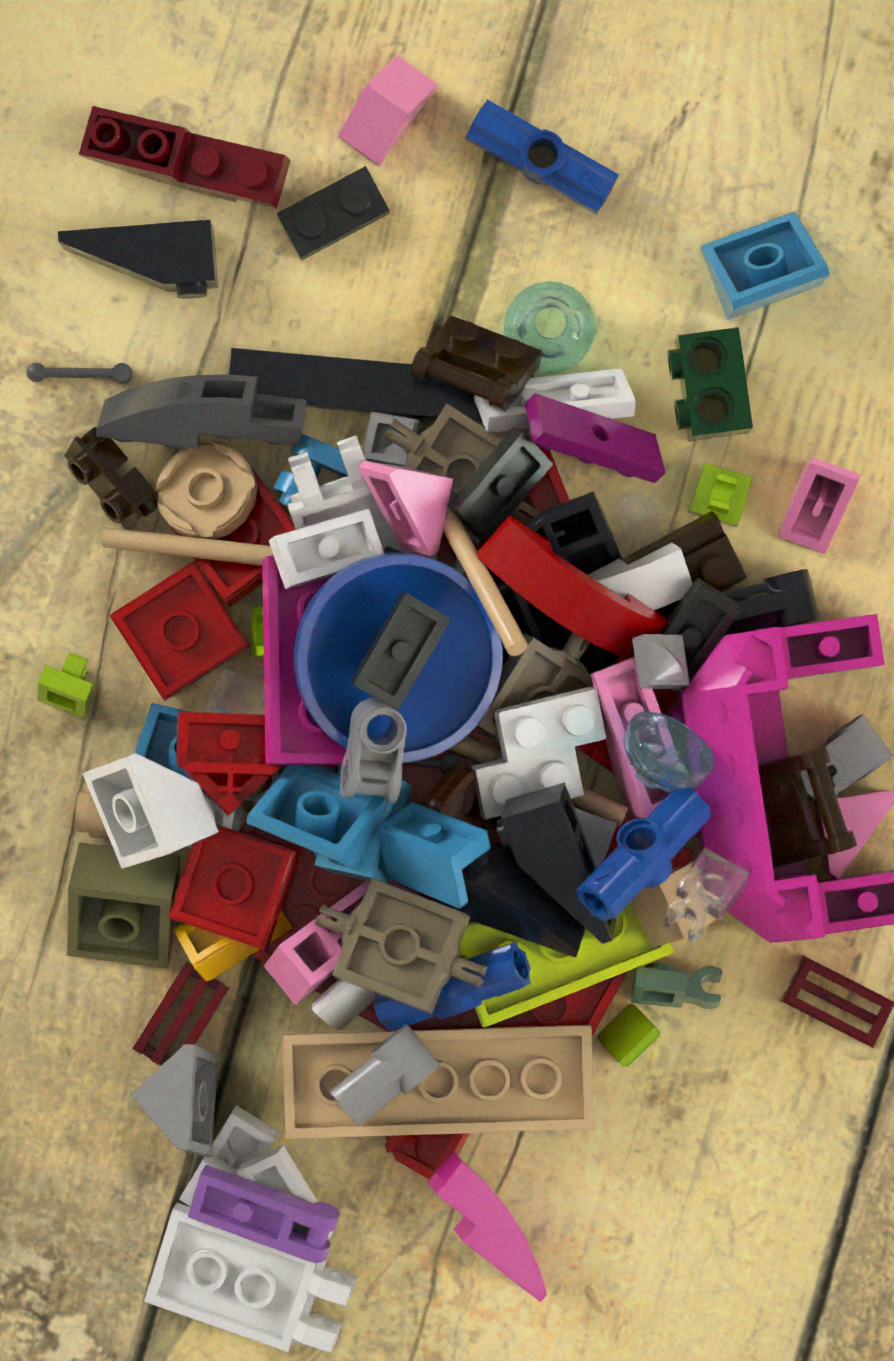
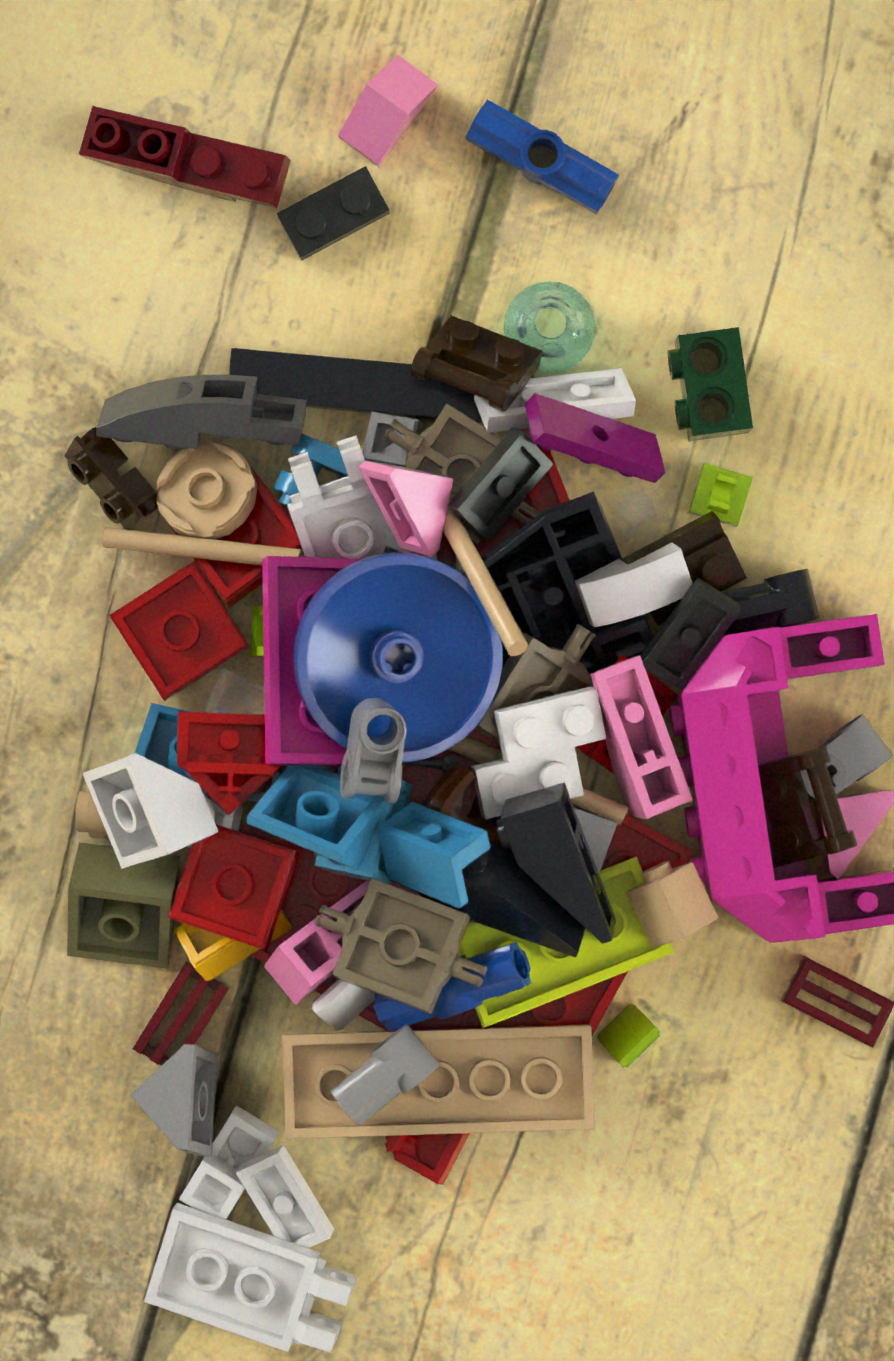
dark grey hinge [26,362,133,384] -> none
lime tile [37,652,93,719] -> none
black slope [58,219,218,299] -> none
medium lavender plate [188,1165,340,1263] -> none
white plate [269,508,384,590] -> none
pearl dark grey plate [350,591,451,710] -> none
dark pink slope [427,1151,547,1302] -> none
red slope [477,516,668,658] -> none
blue piece [576,785,711,922] -> none
clear light blue piece [623,712,715,792] -> none
sand green plate [631,963,722,1009] -> none
light grey tile [632,634,690,689] -> none
clear plate [665,847,749,943] -> none
dark azure slope [701,212,830,320] -> none
bright pink slope [778,457,860,554] -> none

